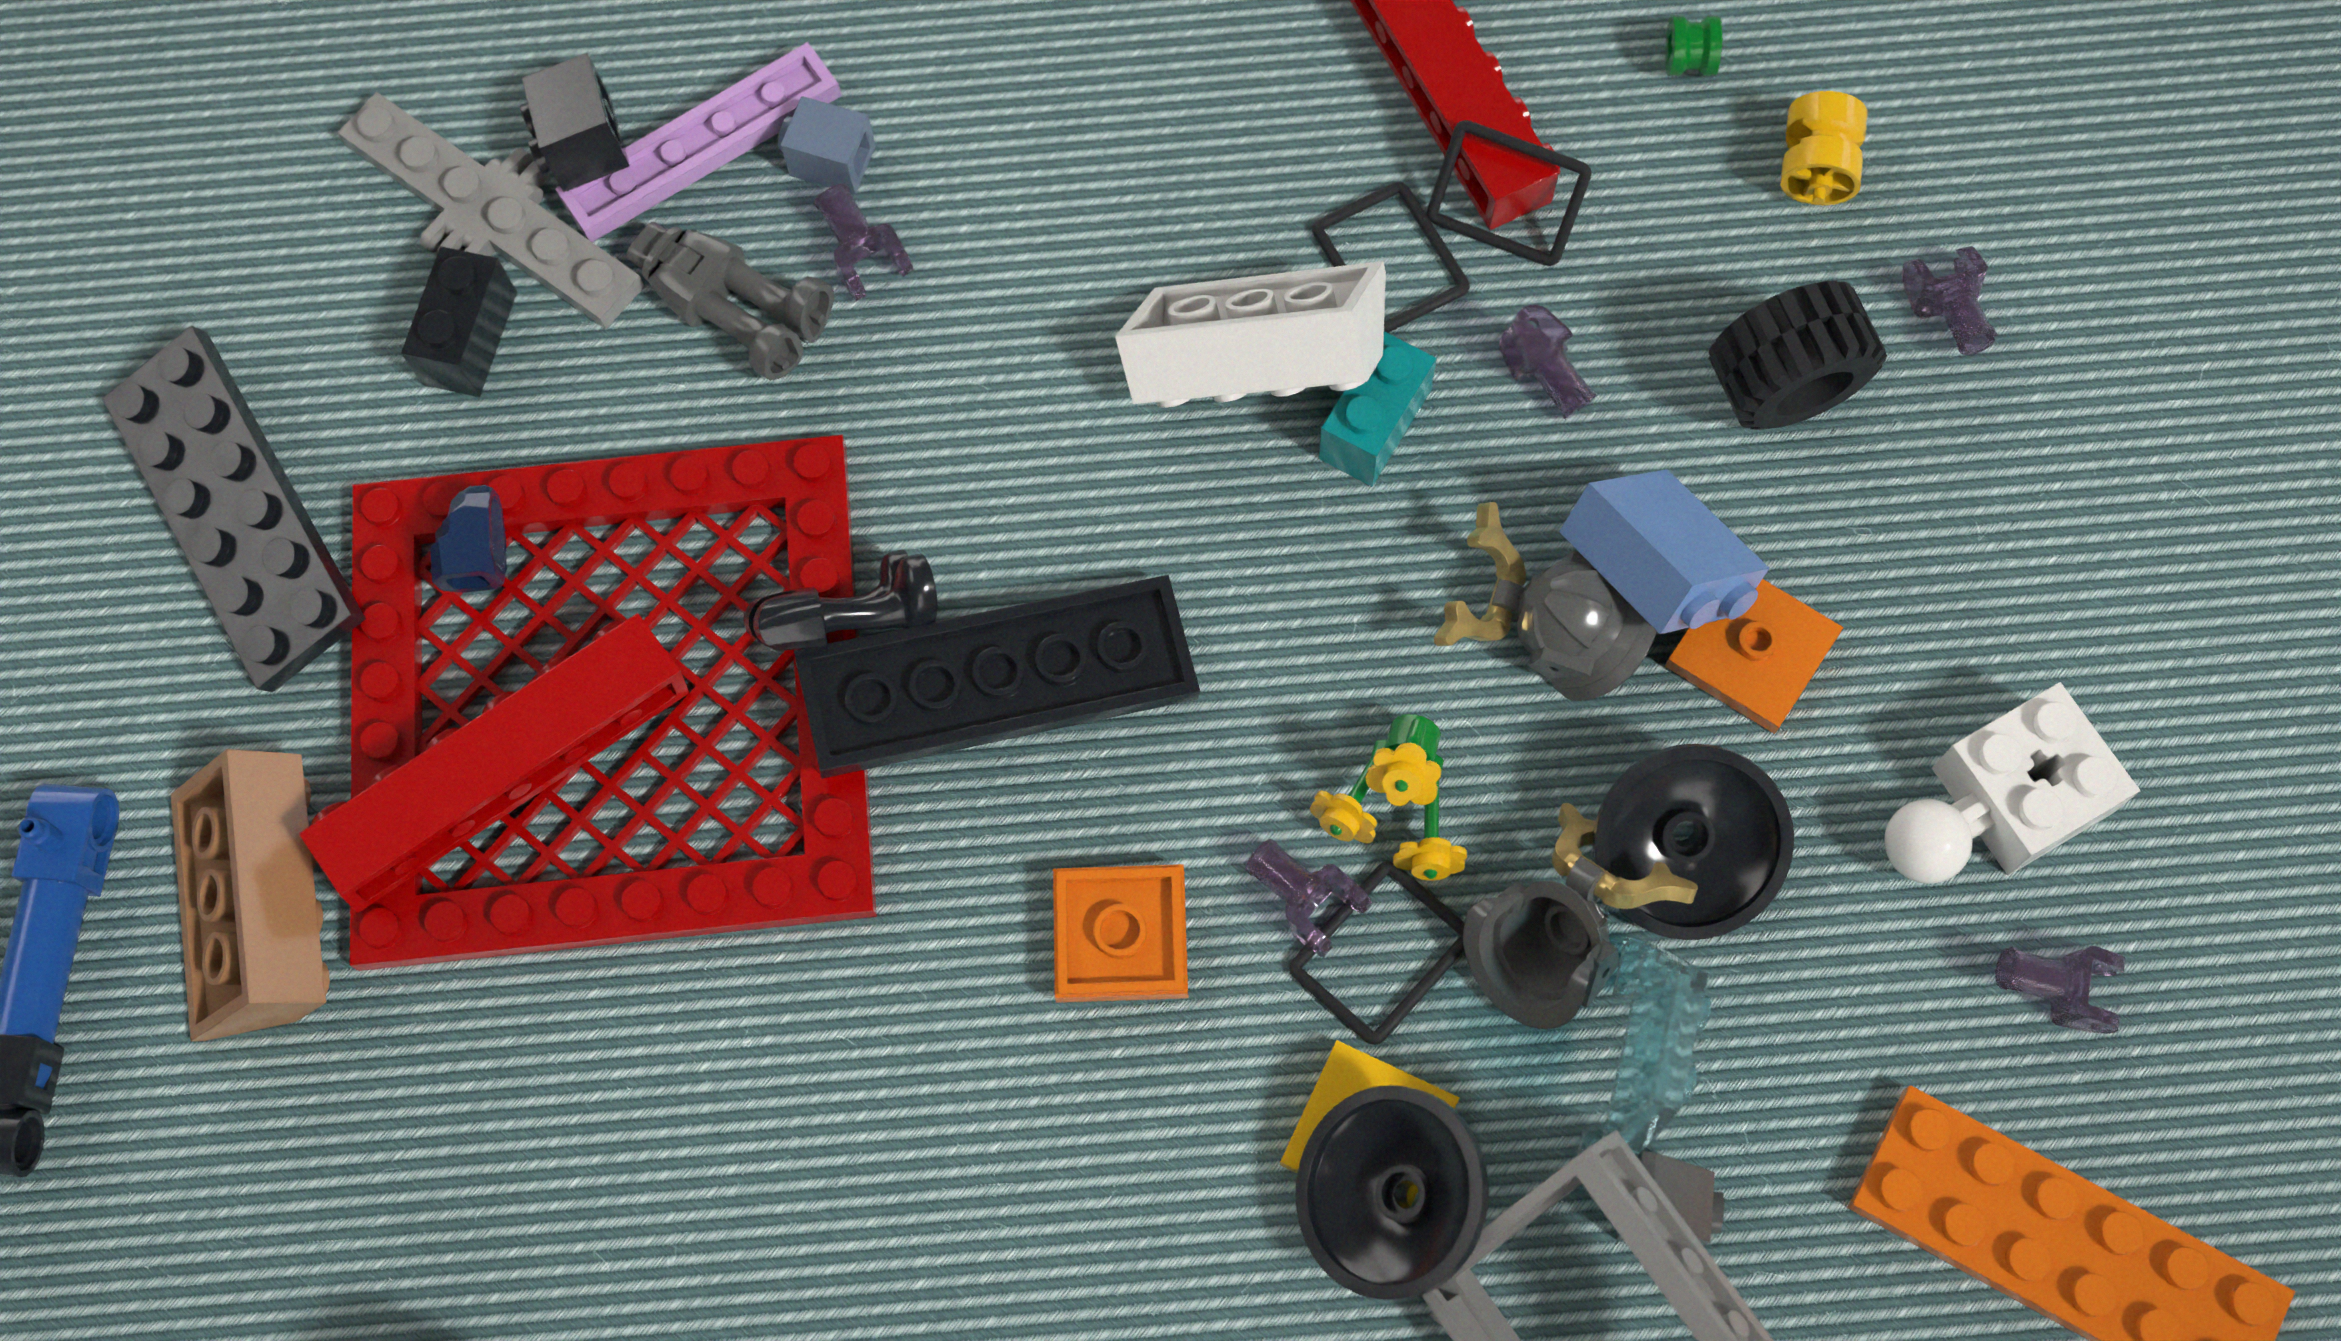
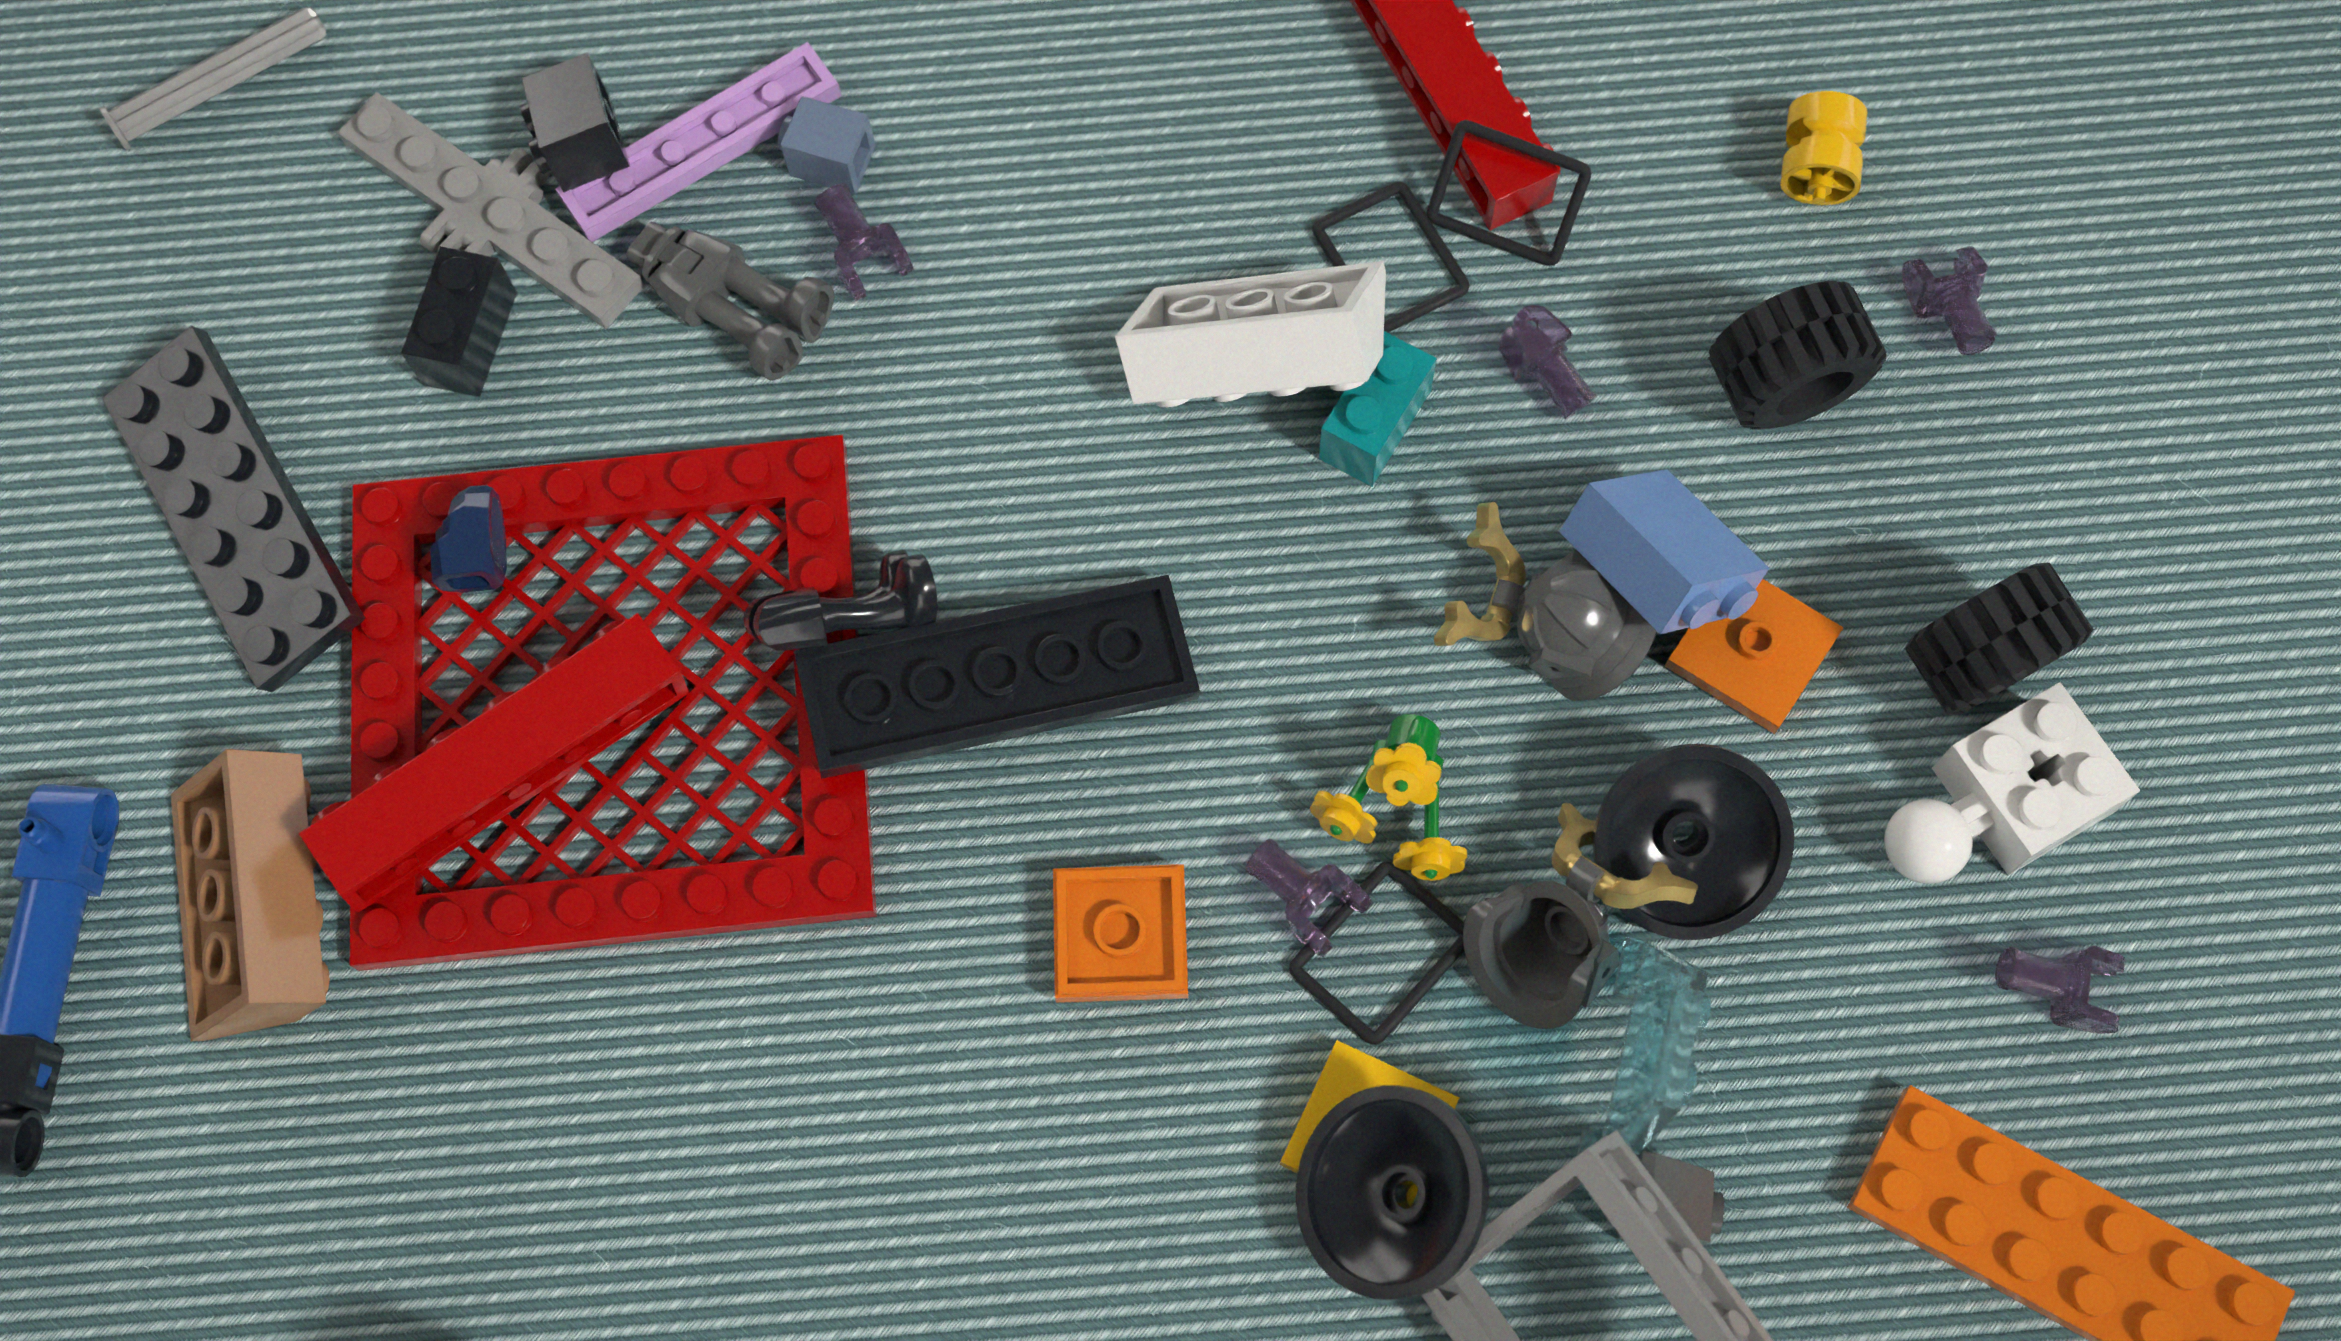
green wheel [1665,15,1723,76] -> none
none -> light grey axle [99,7,327,150]
none -> black tyre [1904,562,2094,715]

